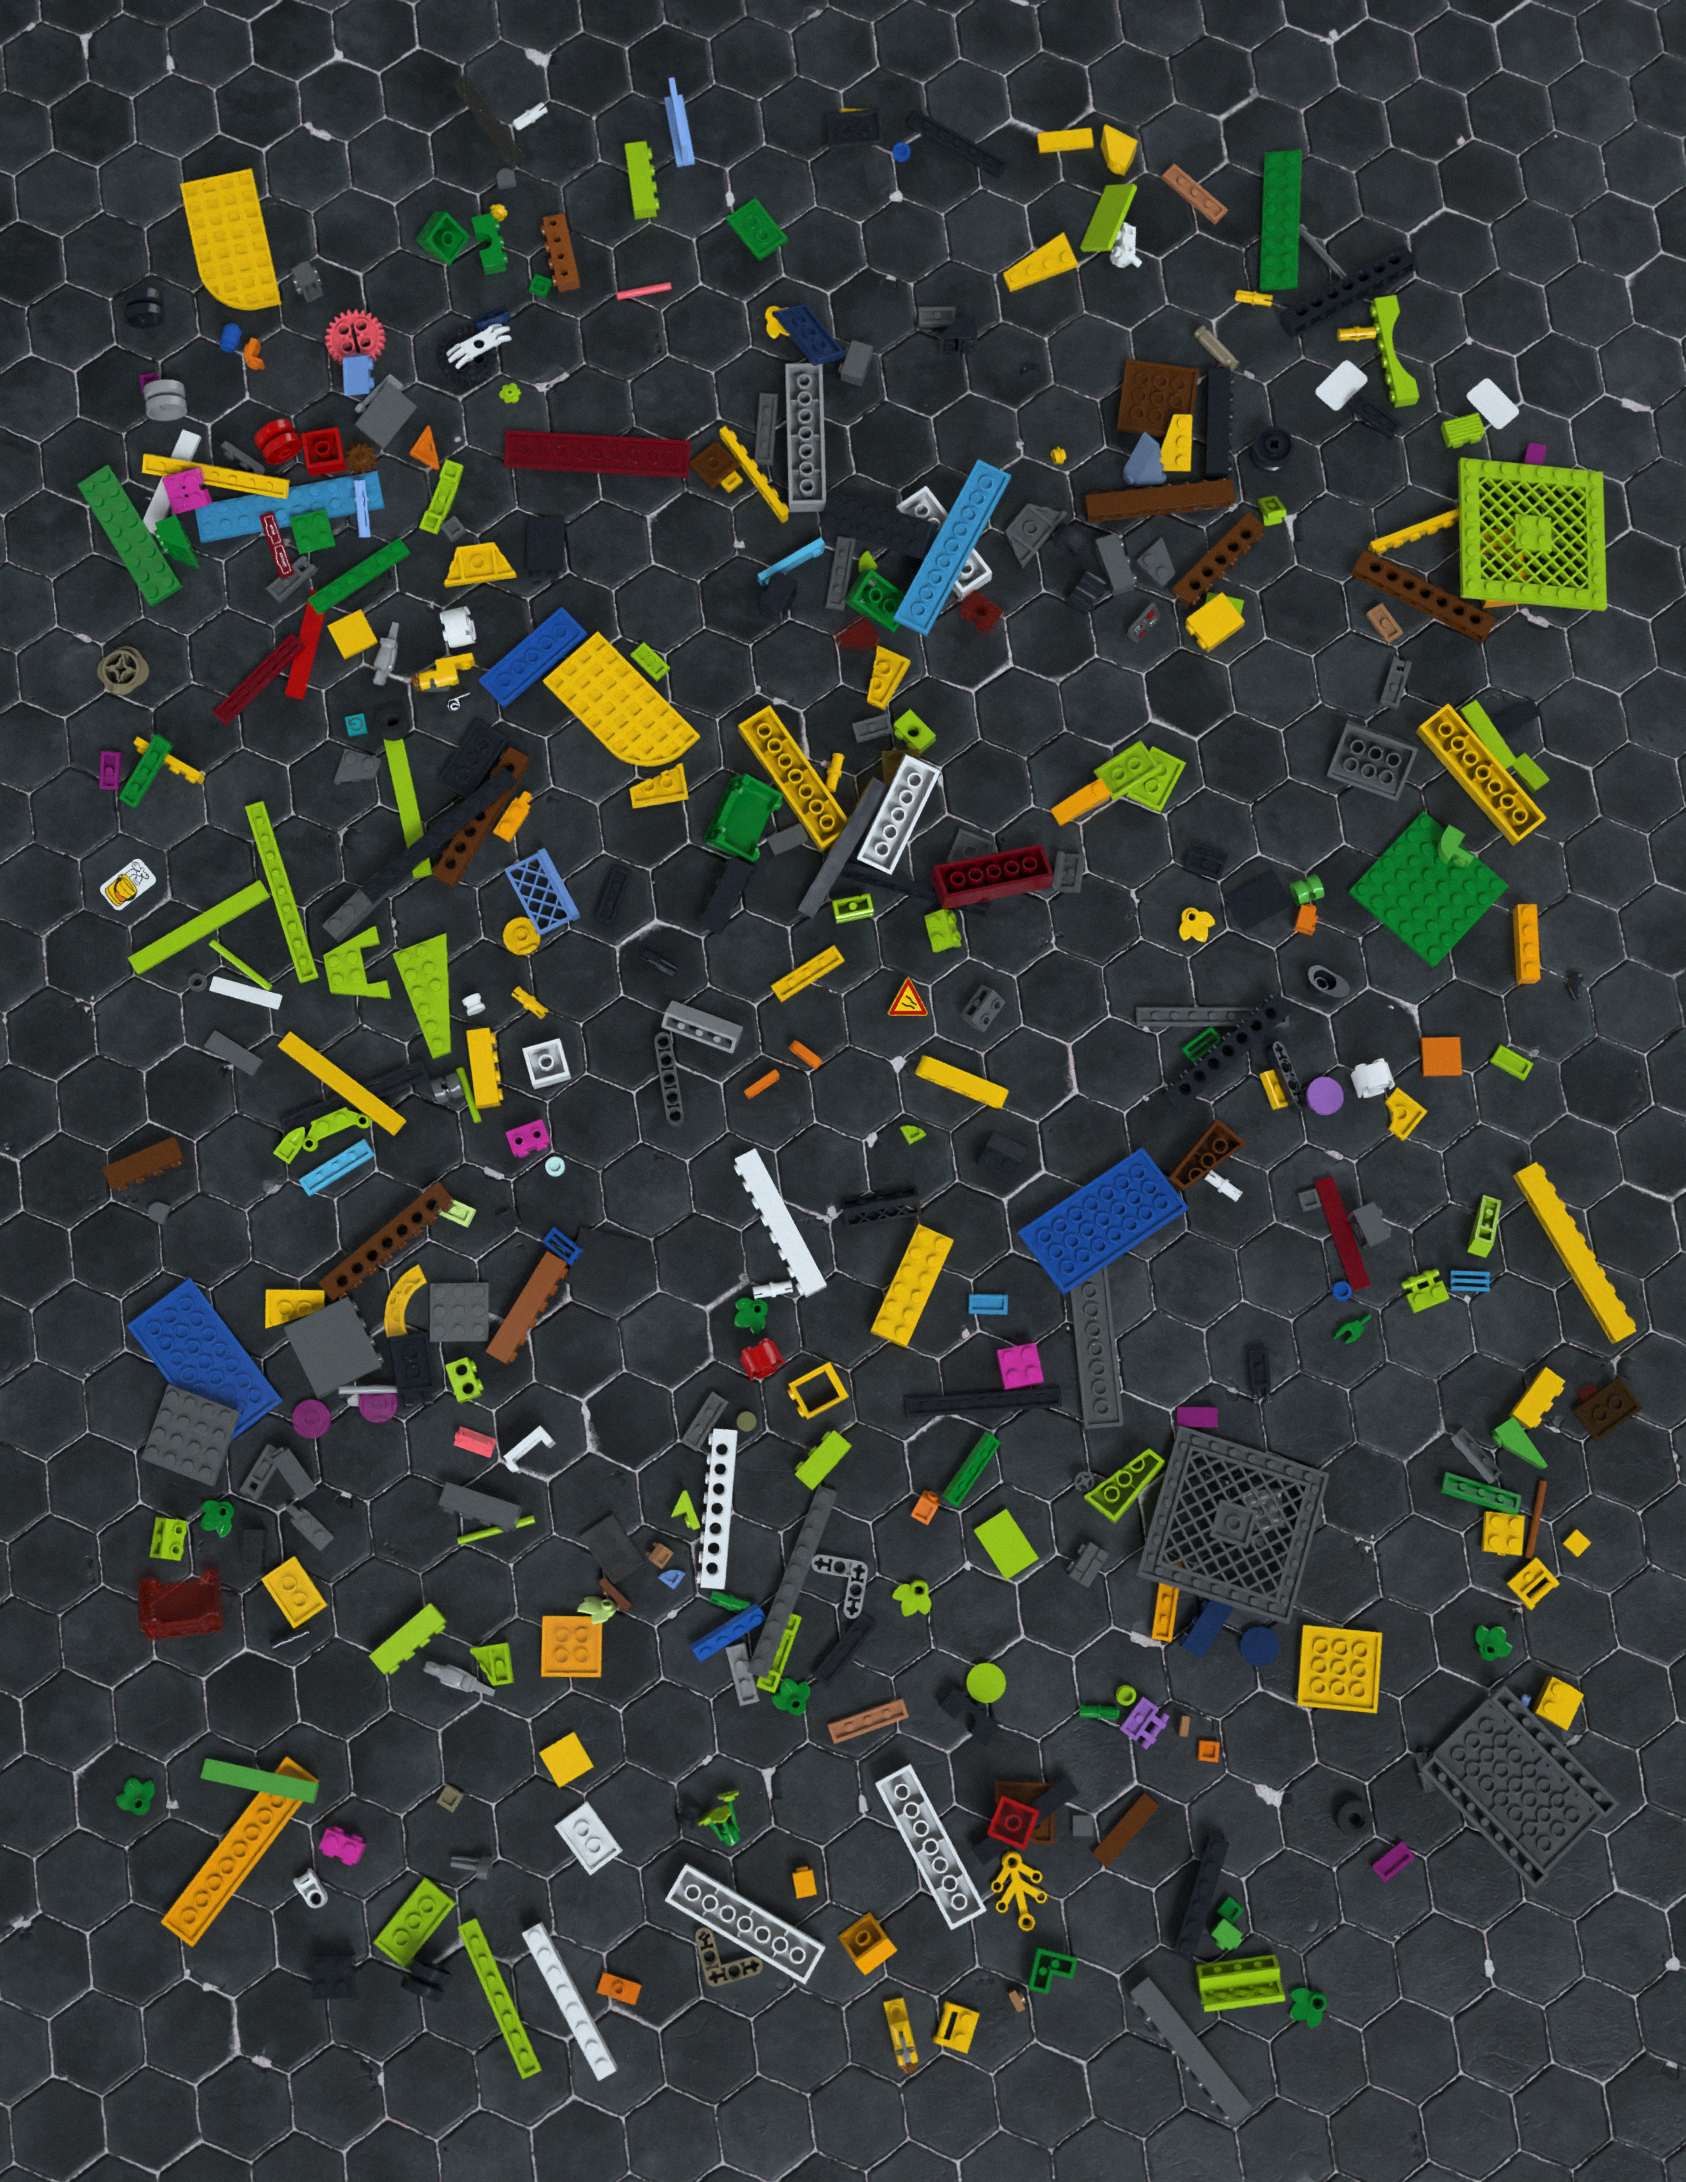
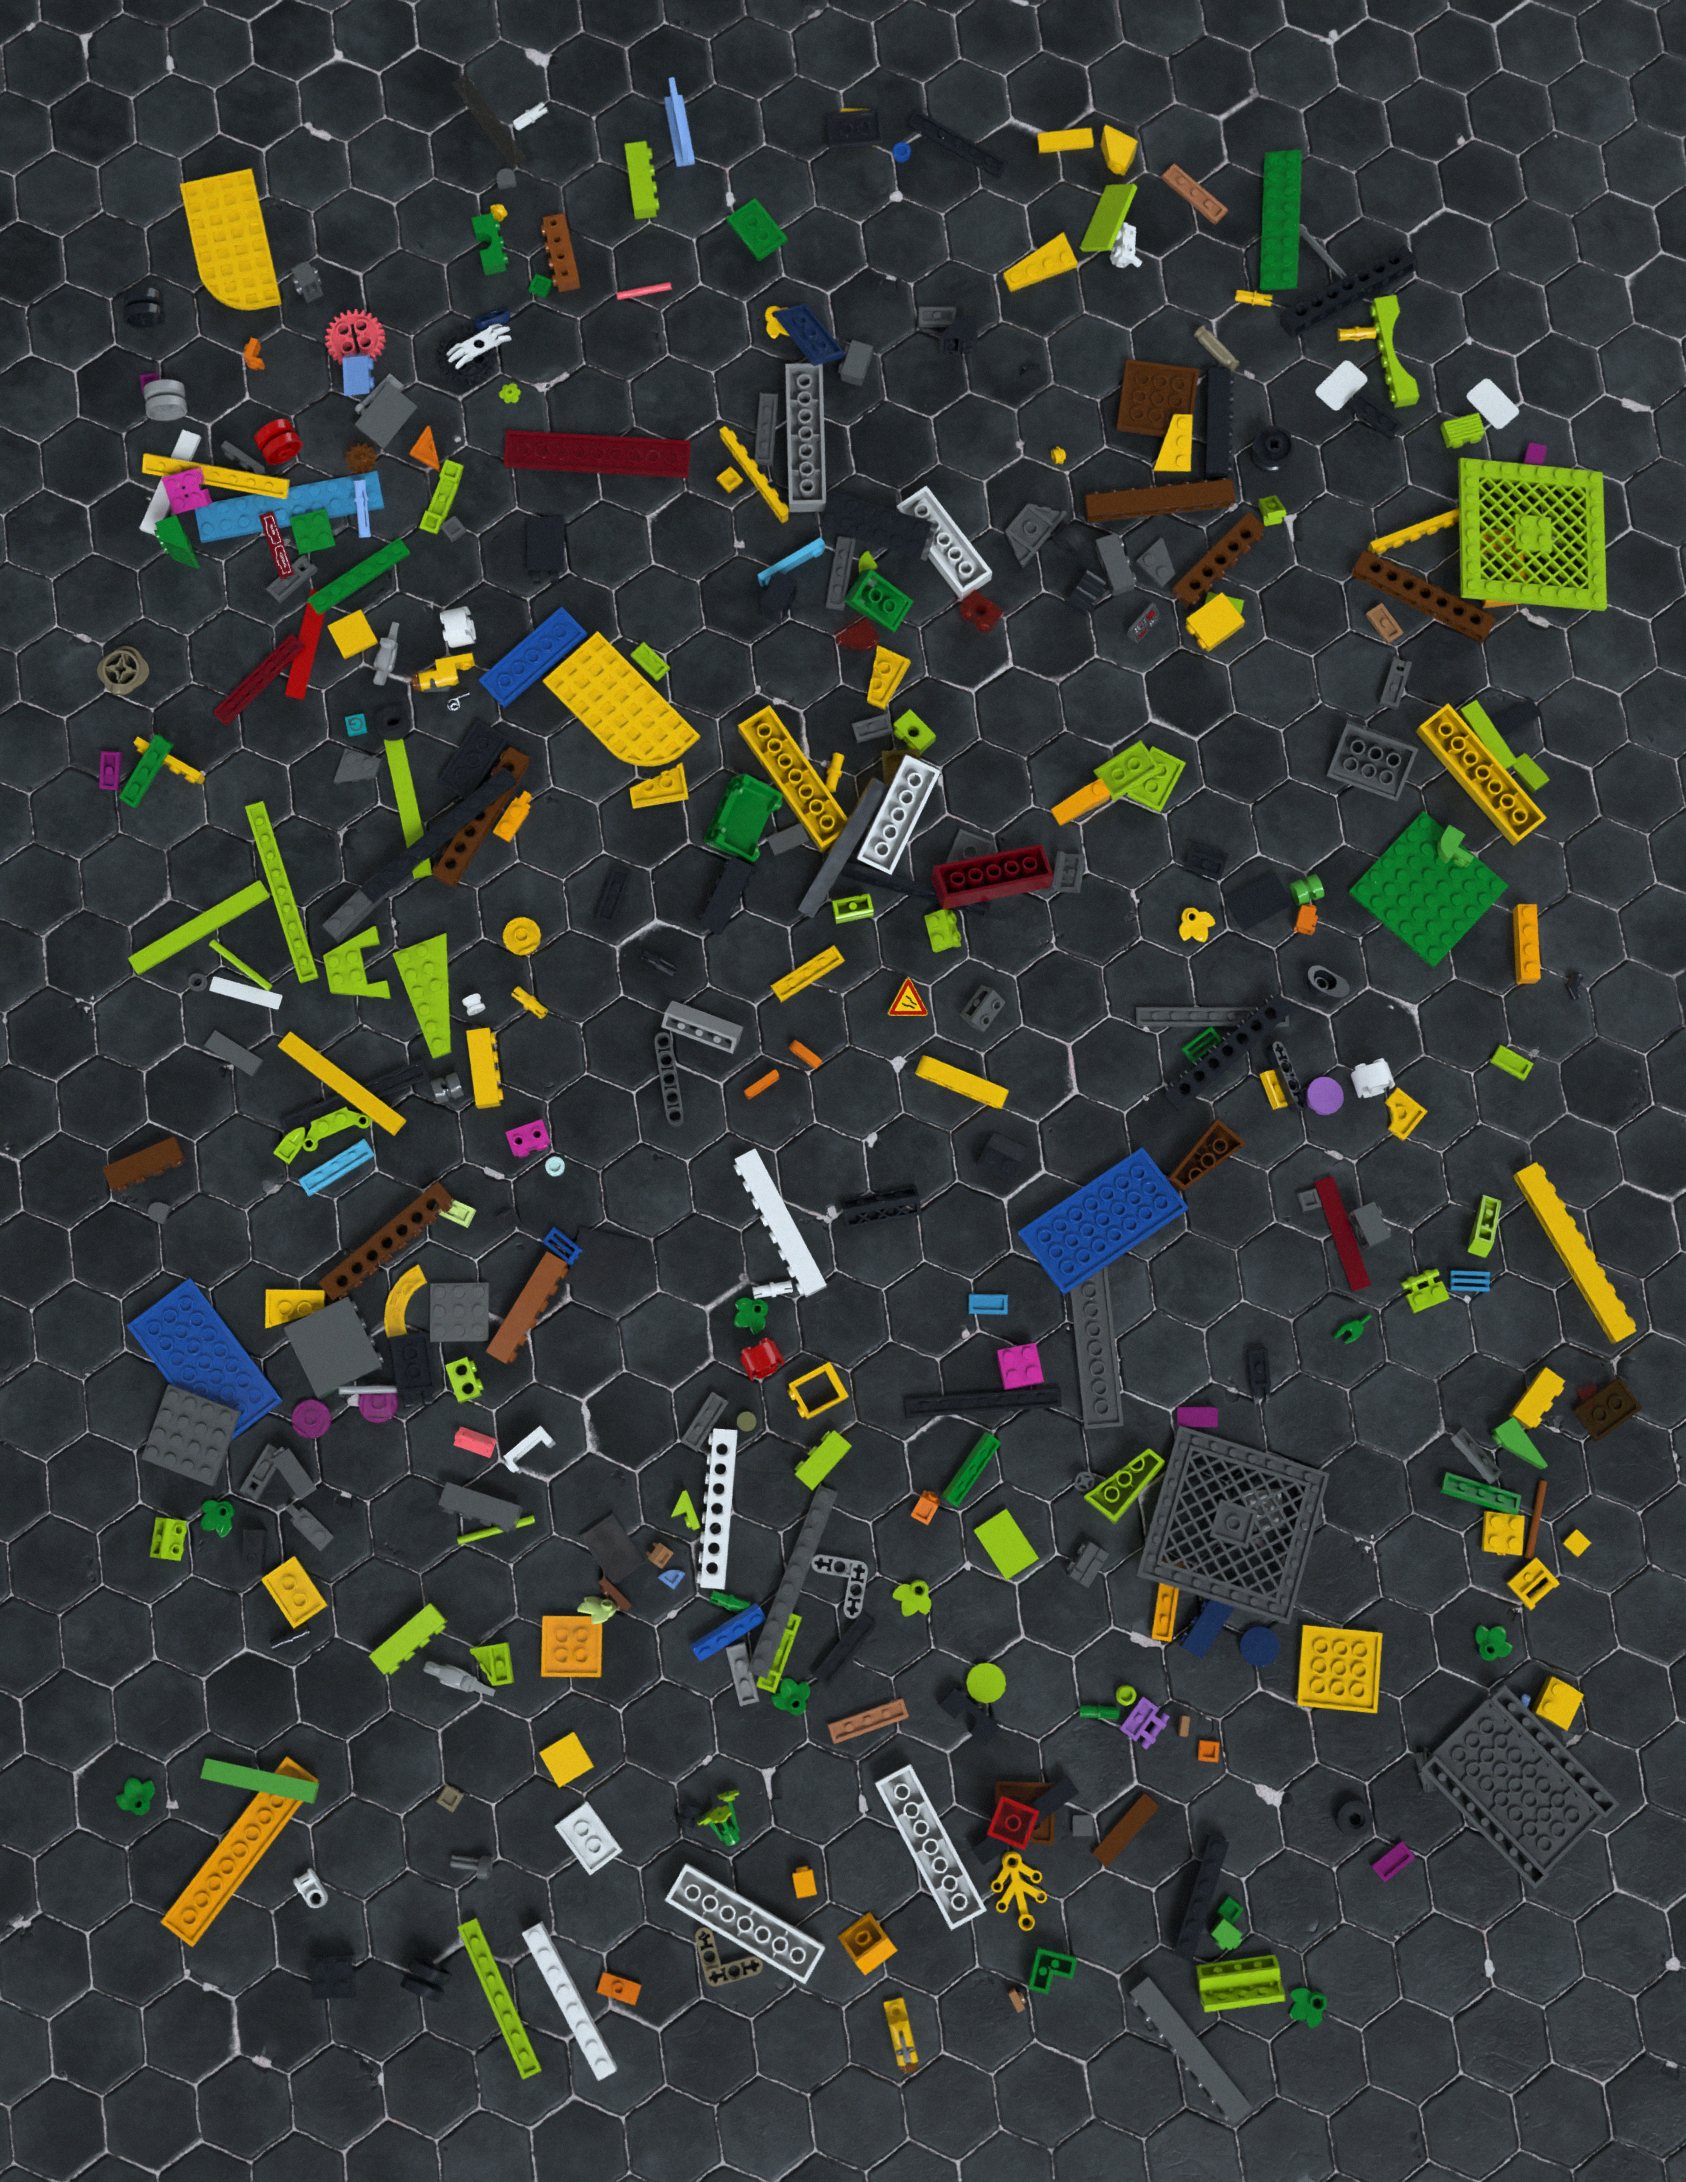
green plate [77,465,183,607] -> none
sticker [100,859,156,910] -> none
clear red windscreen [138,1570,224,1640] -> none
blue brick [219,323,242,353] -> none
red brick [301,427,347,477] -> none
dark pink brick [319,1826,367,1865] -> none
lime tile [373,1877,456,1968] -> none
green slope [415,211,471,265] -> none
yellow wing [444,542,517,587] -> none
lime bar [456,1067,482,1123] -> none
medium blue fence [505,848,580,936] -> none
white brick [523,1038,571,1089] -> none
reddish brown tile [689,441,740,489] -> none
yellow brick [871,1224,954,1348] -> none
dark azure plate [894,459,1011,636] -> none
lime tile [900,1125,926,1145] -> none
yellow plate [932,2001,979,2053] -> none
sand blue wedge [1122,432,1166,488] -> none
white pin [1204,1170,1243,1202] -> none
blue tile [1332,1281,1352,1301] -> none
orange tile [1421,1037,1462,1076] -> none

